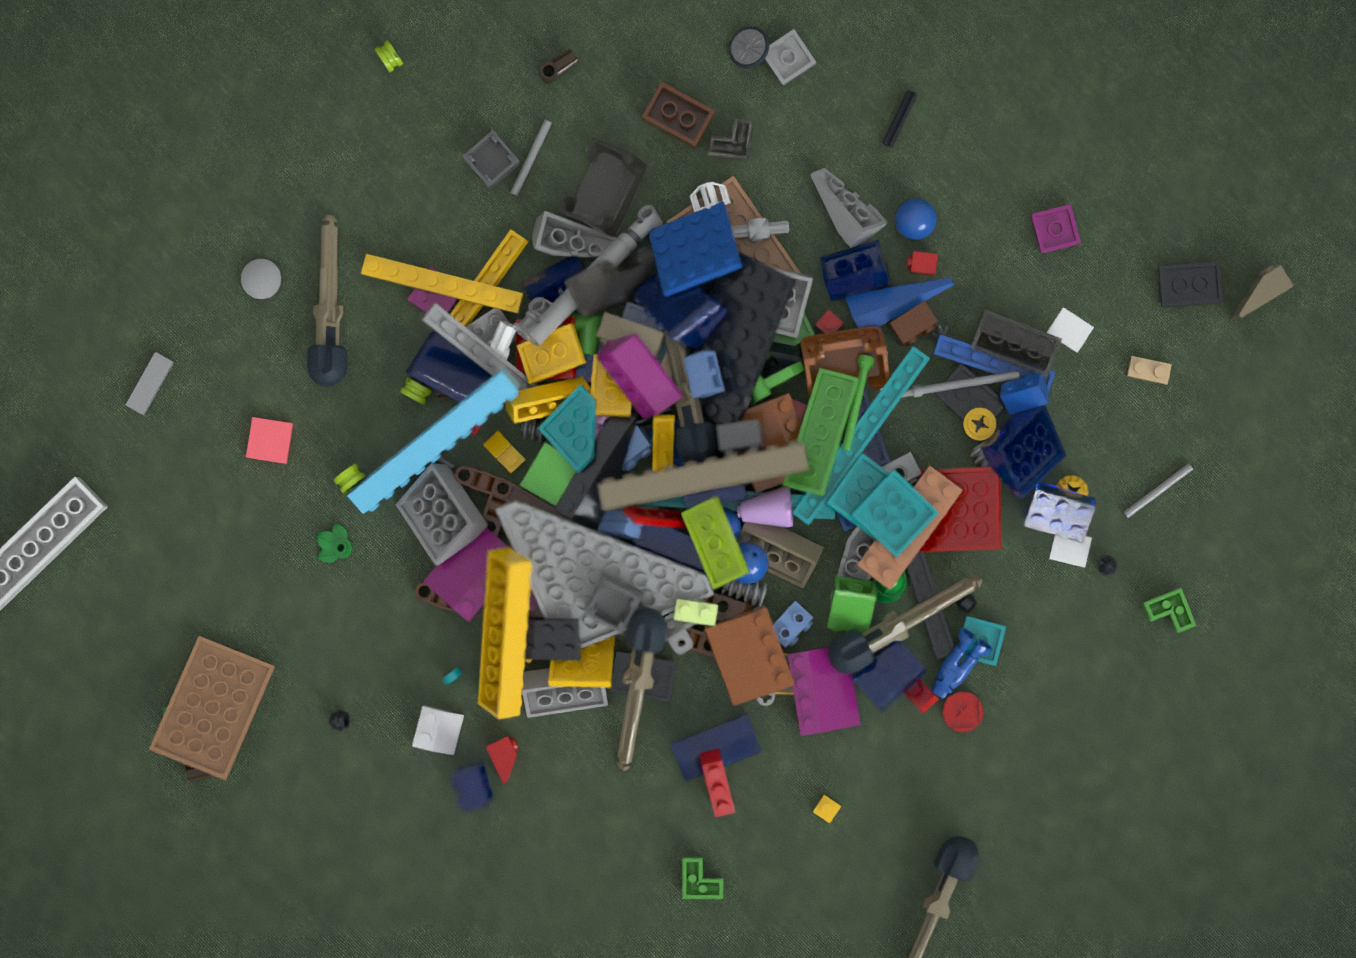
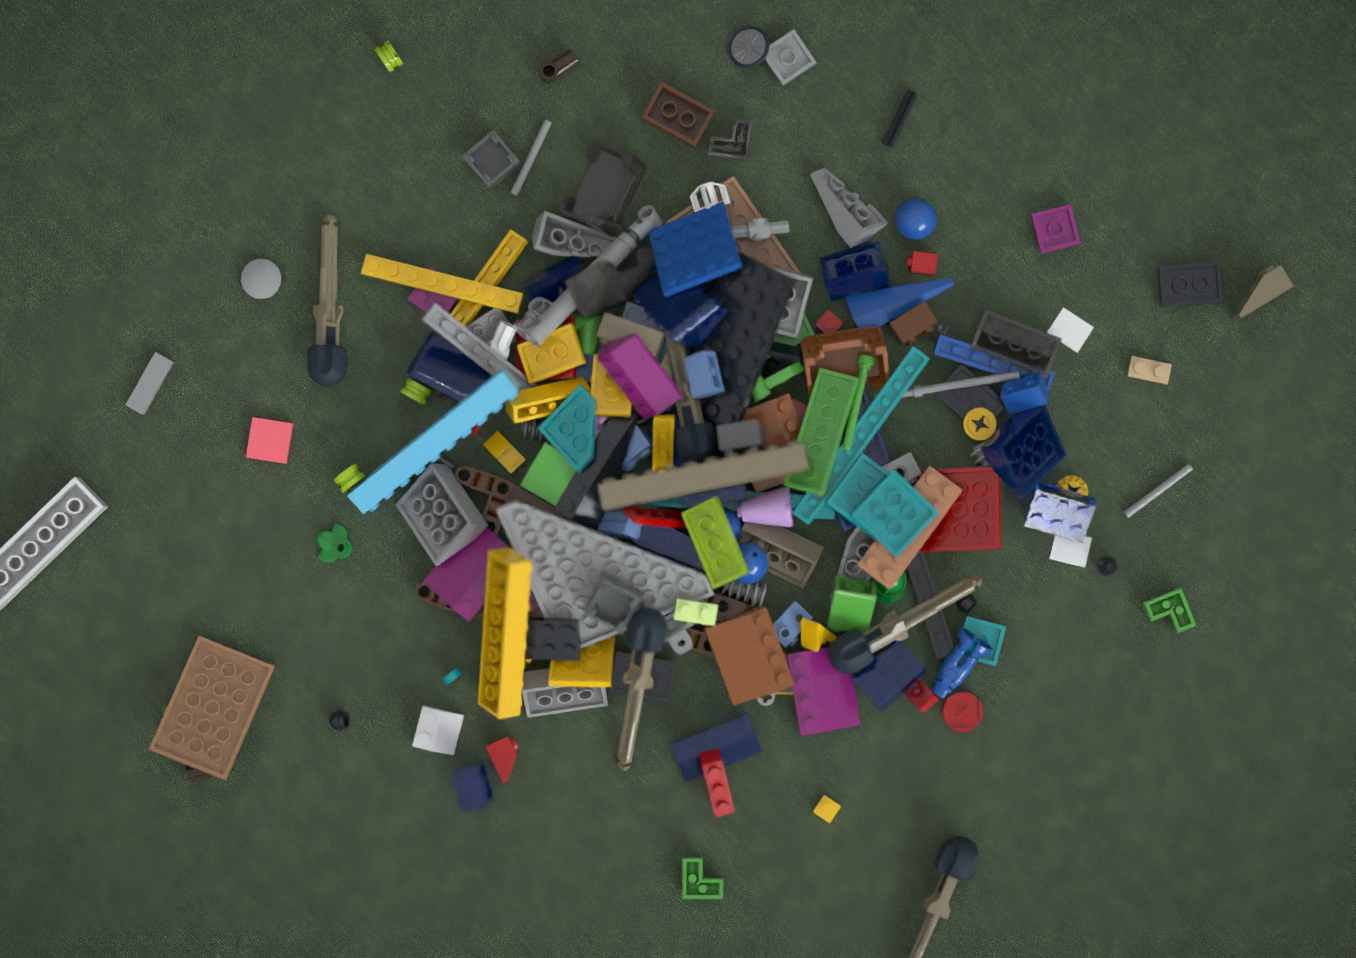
none -> yellow slope [801,617,837,652]

